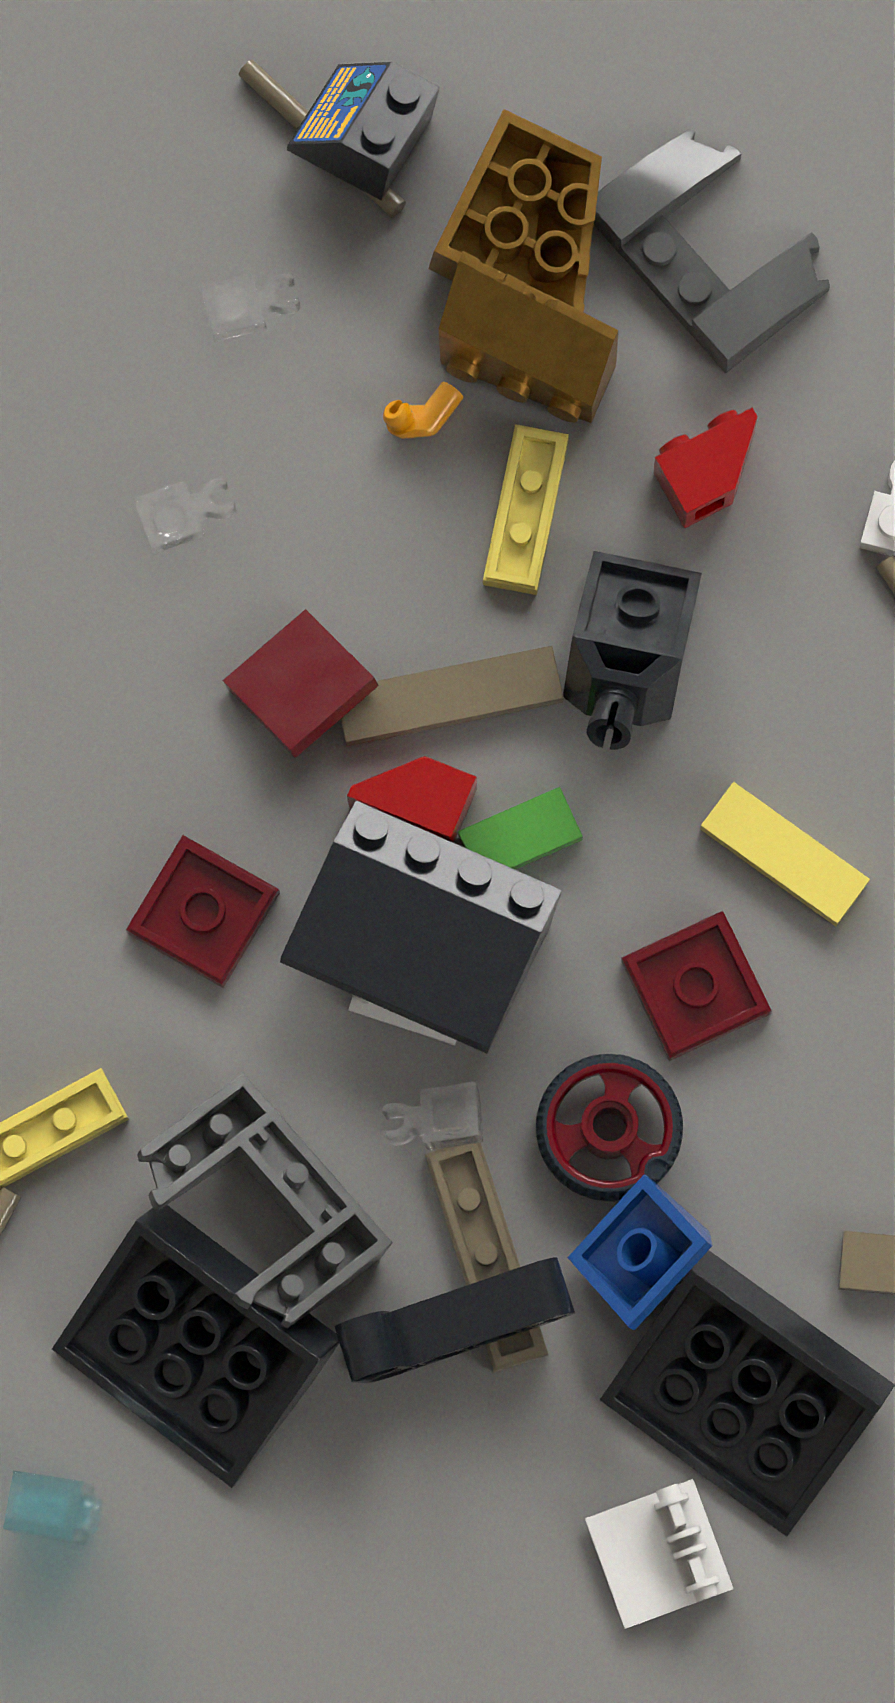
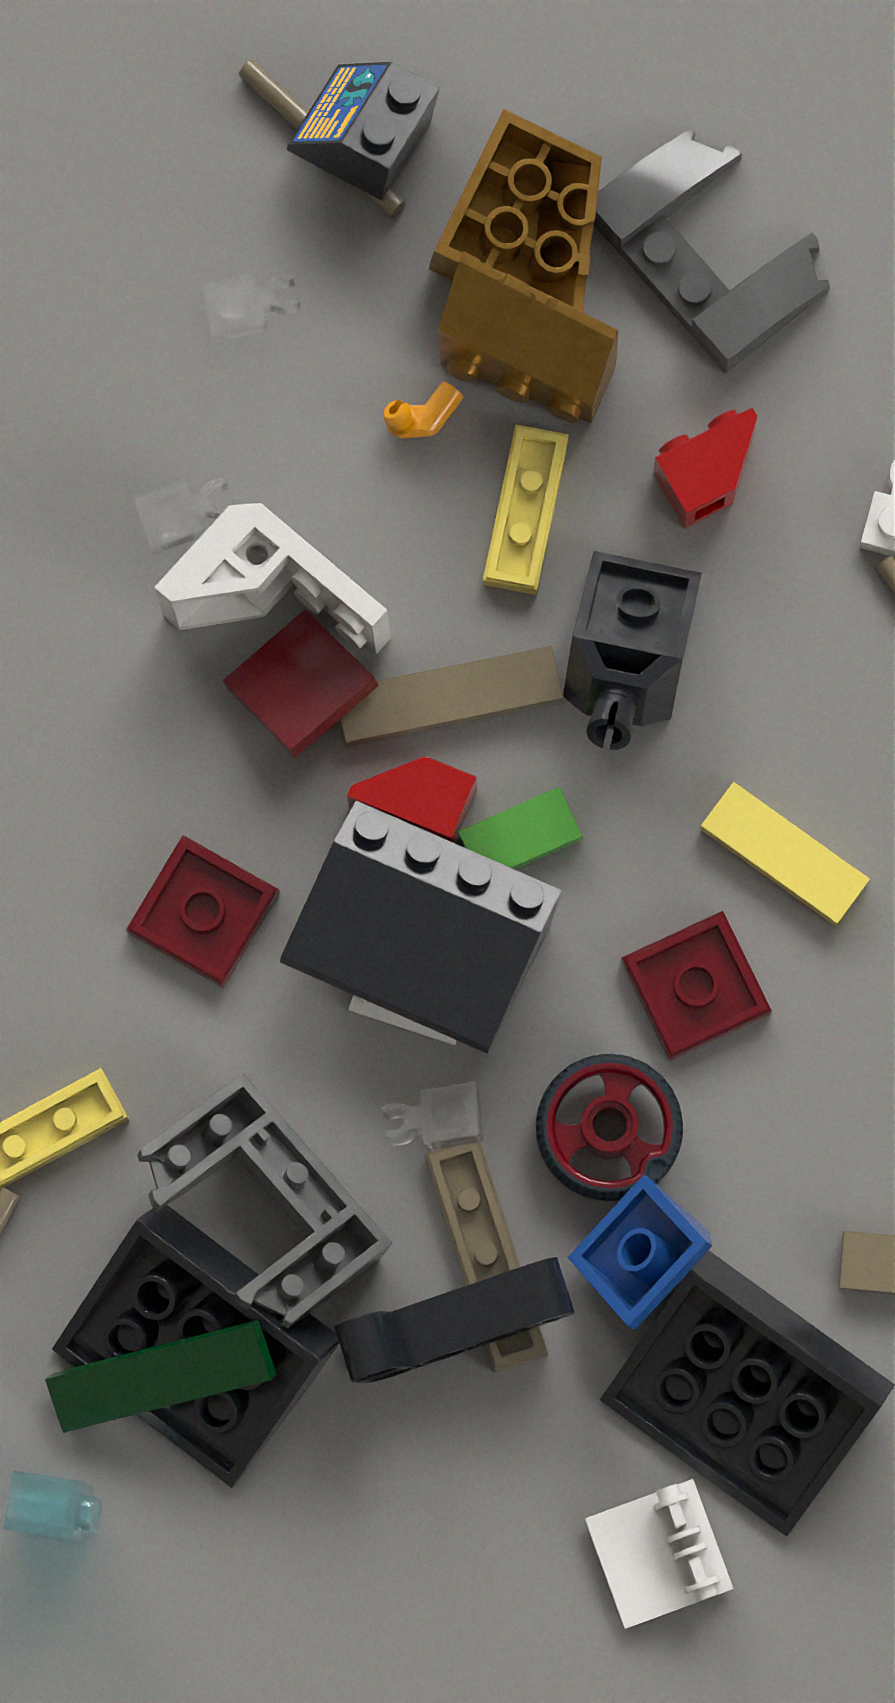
none -> dark green tile [45,1320,276,1433]
none -> white bracket [154,503,391,654]

